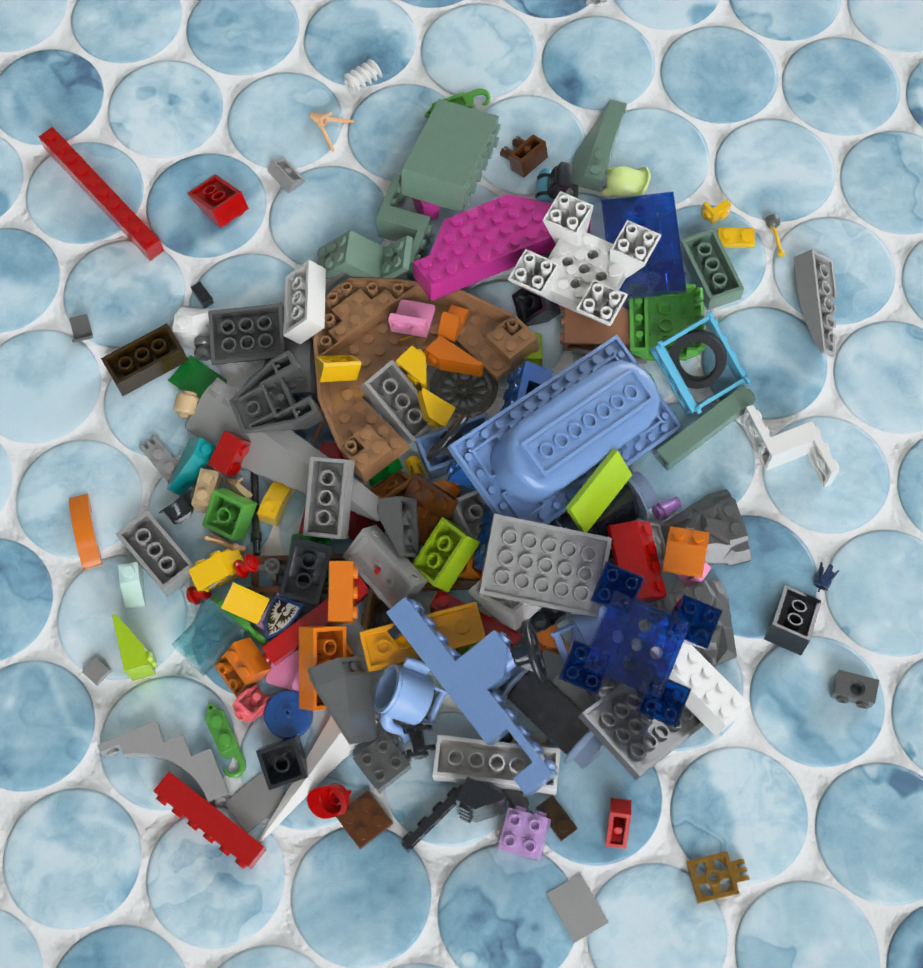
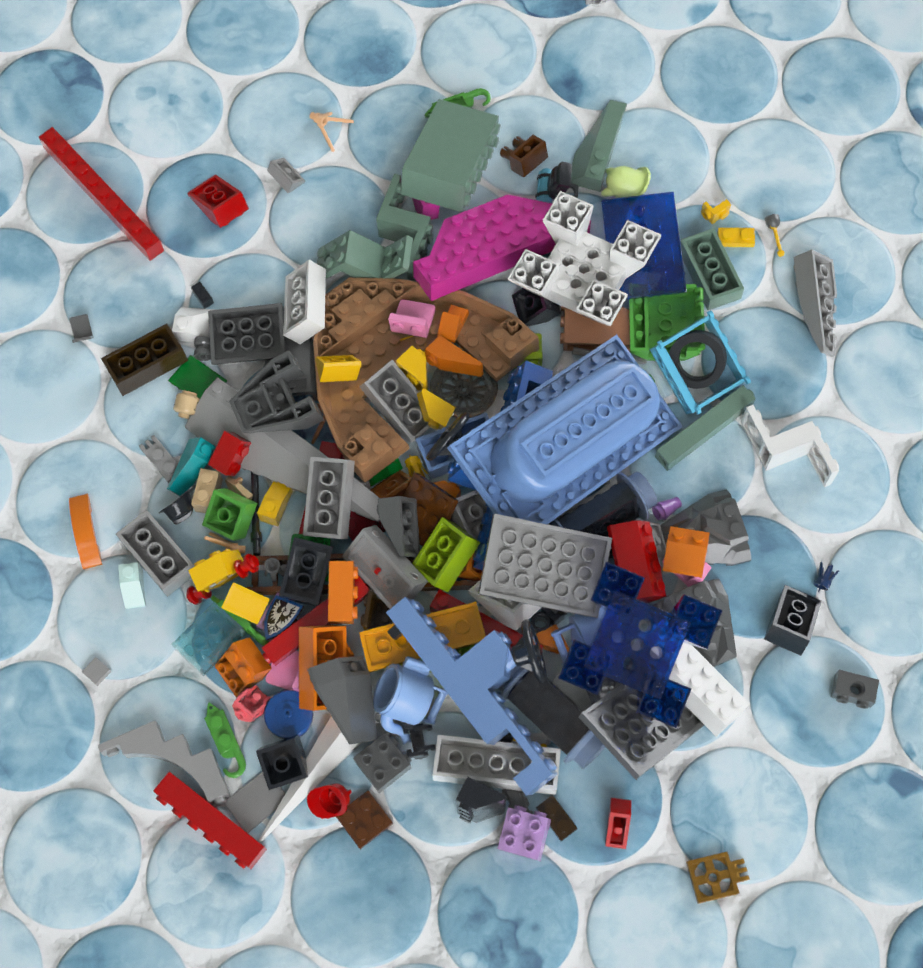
lime slope [112,614,158,681] -> none
white piece [344,59,382,95] -> none
black plate [401,785,462,853] -> none
light grey window [546,873,609,943] -> none
lime tile [566,449,632,533] -> none

